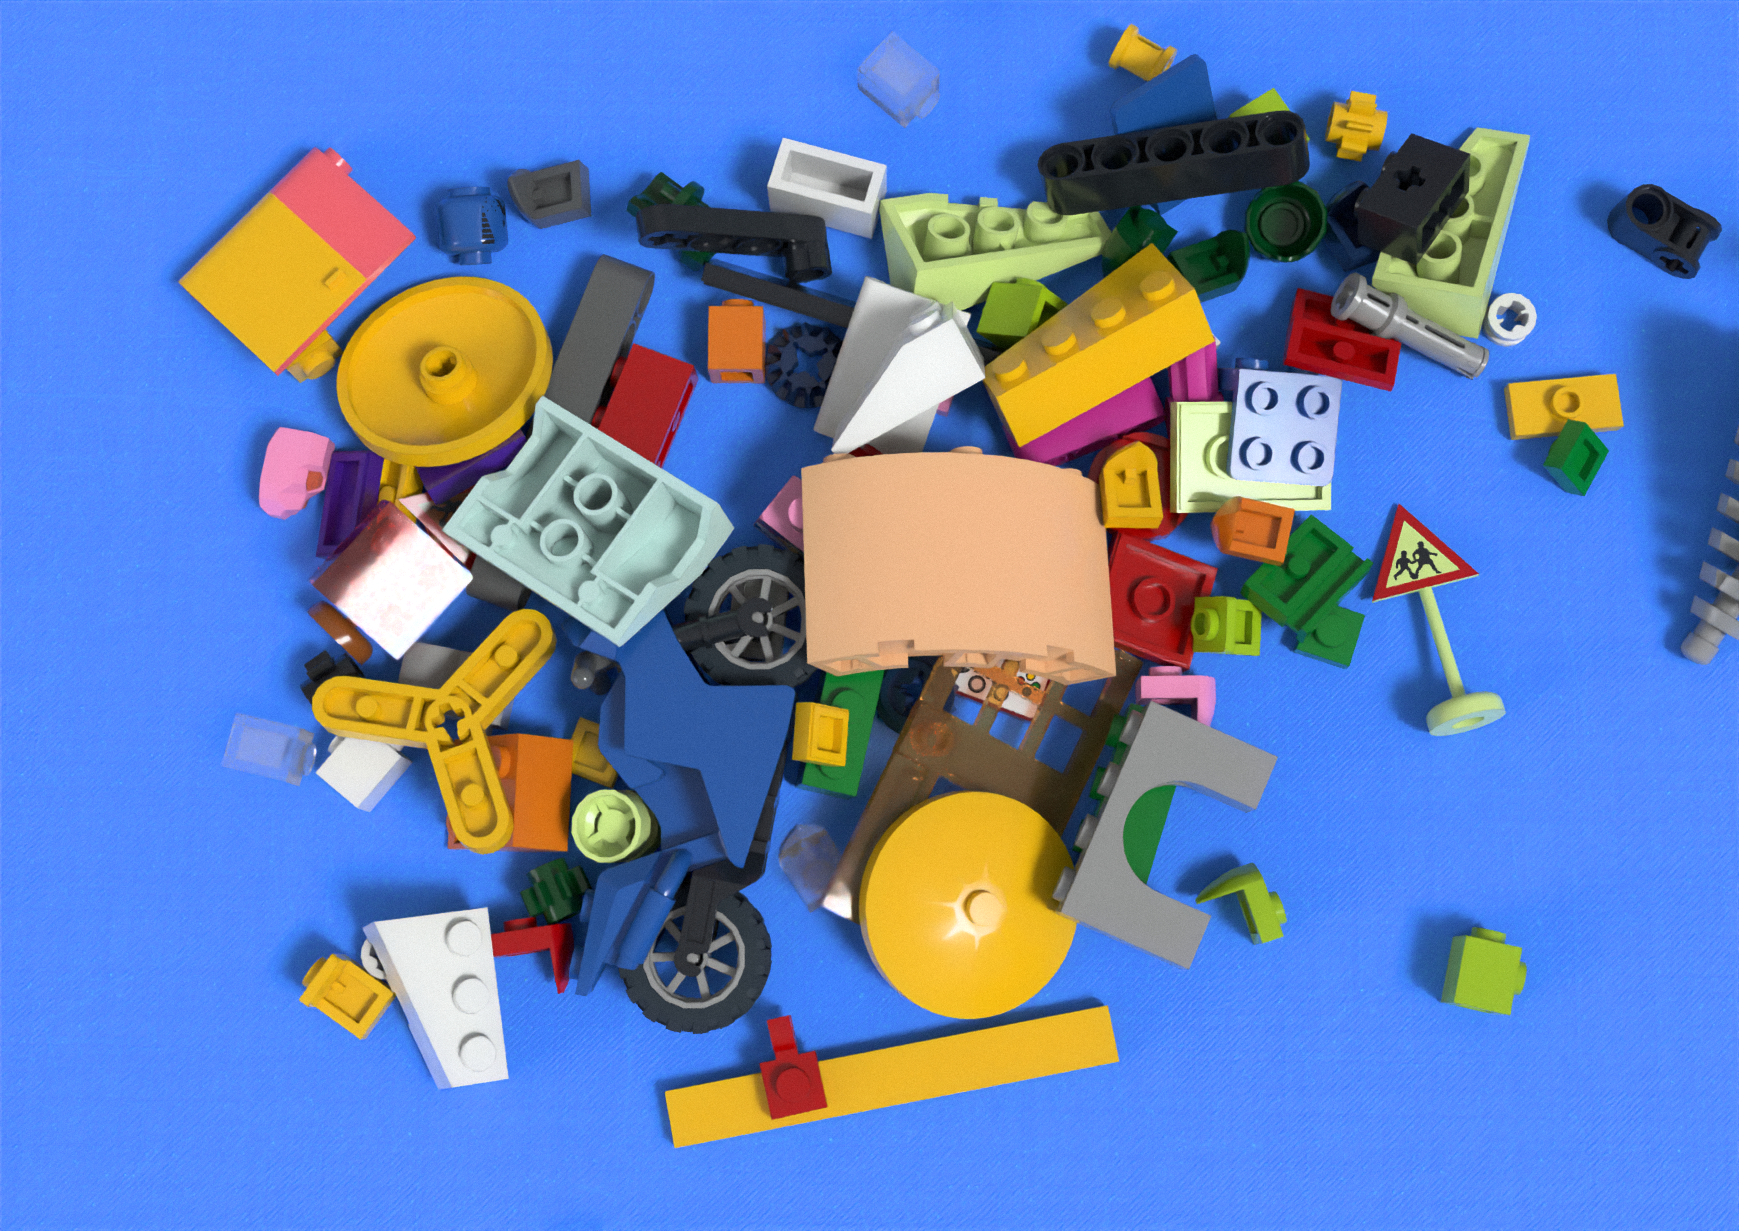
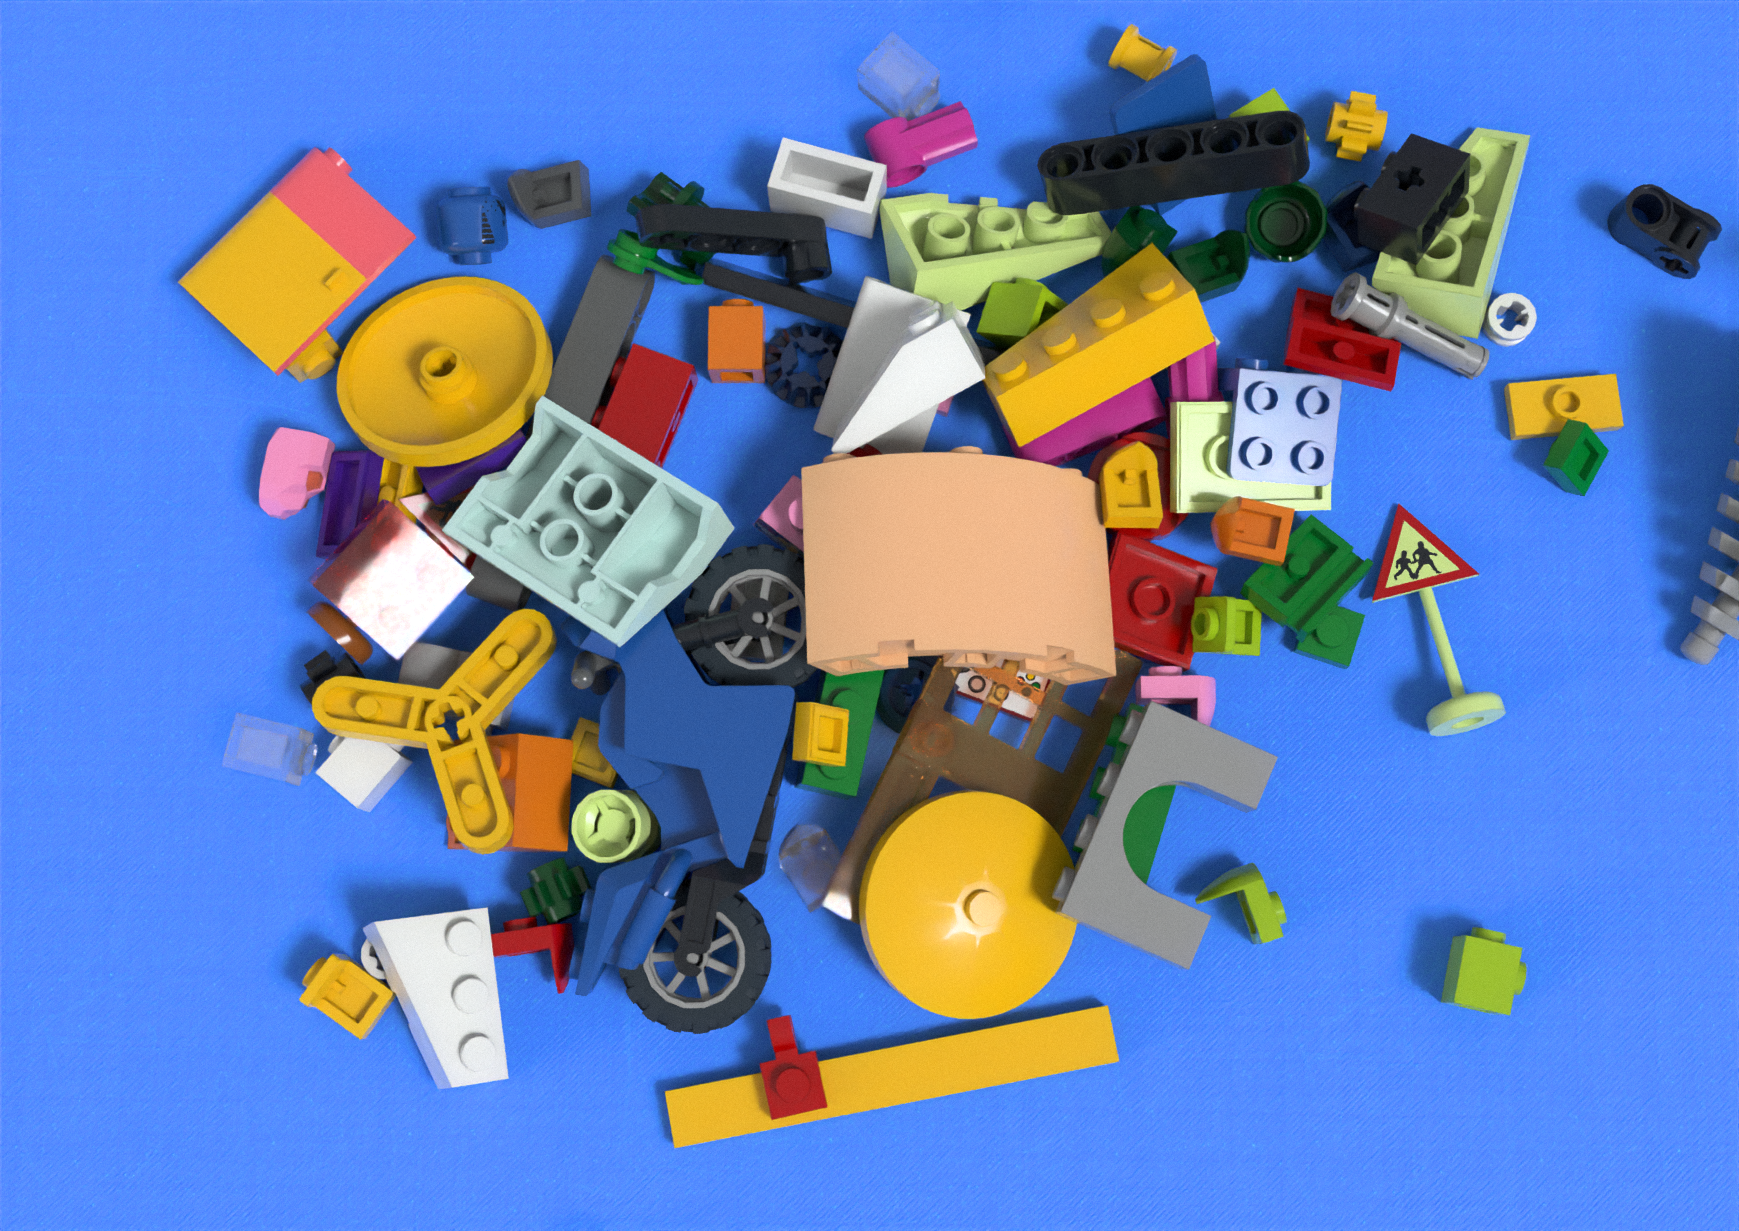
none -> green plate [606,229,704,285]
none -> dark pink piece [864,101,978,188]

